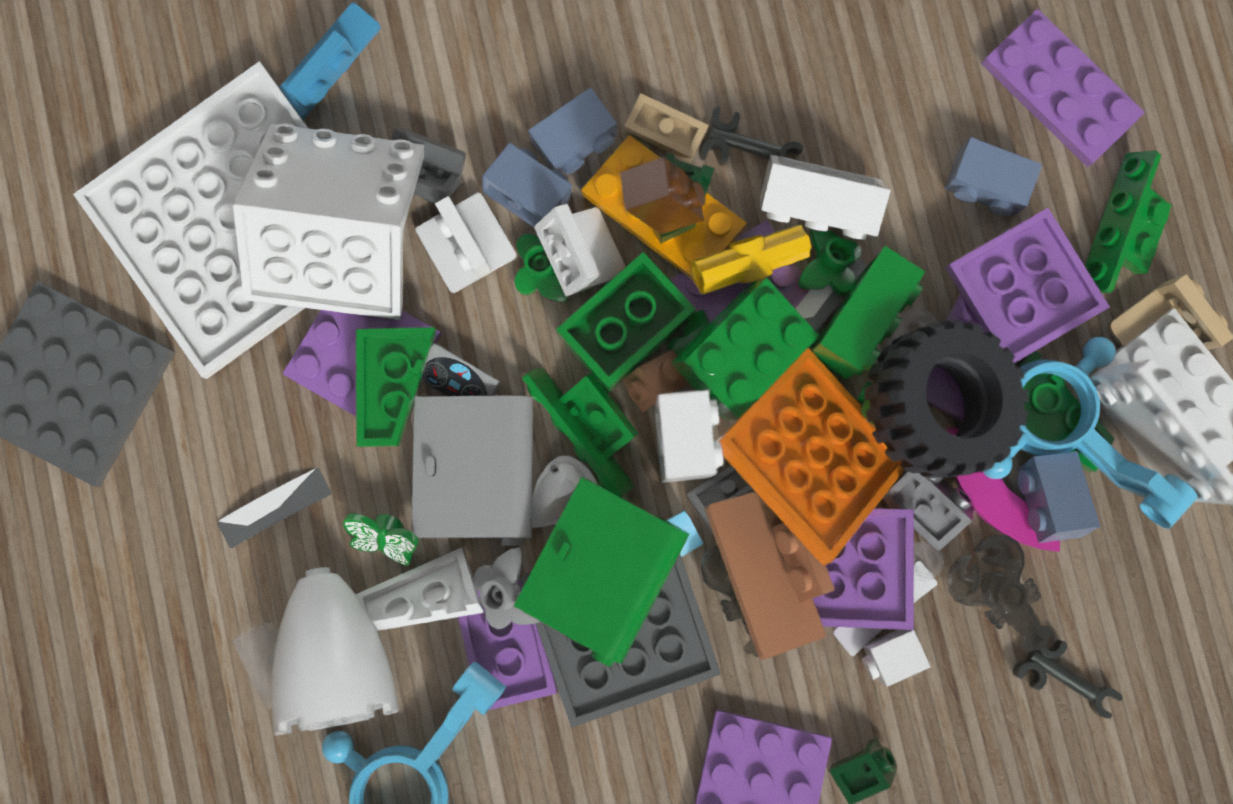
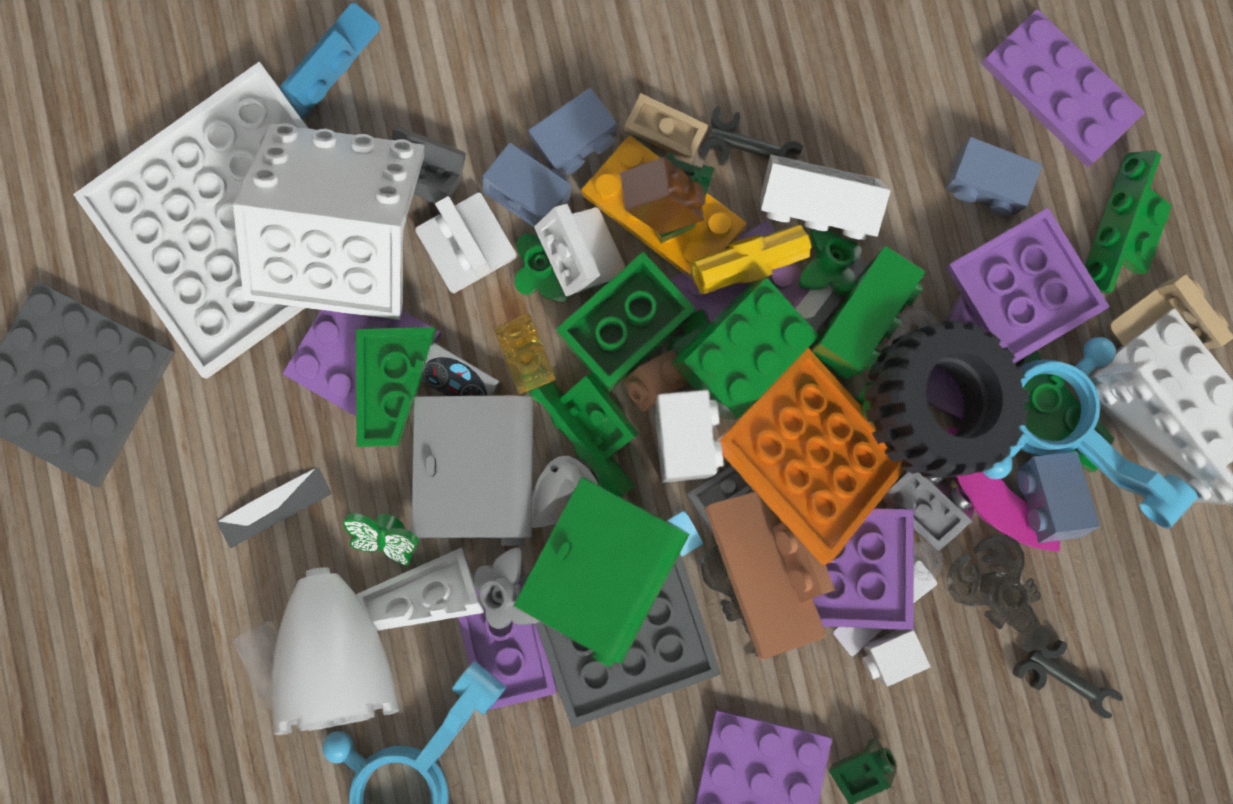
none -> clear yellow plate [494,313,556,395]

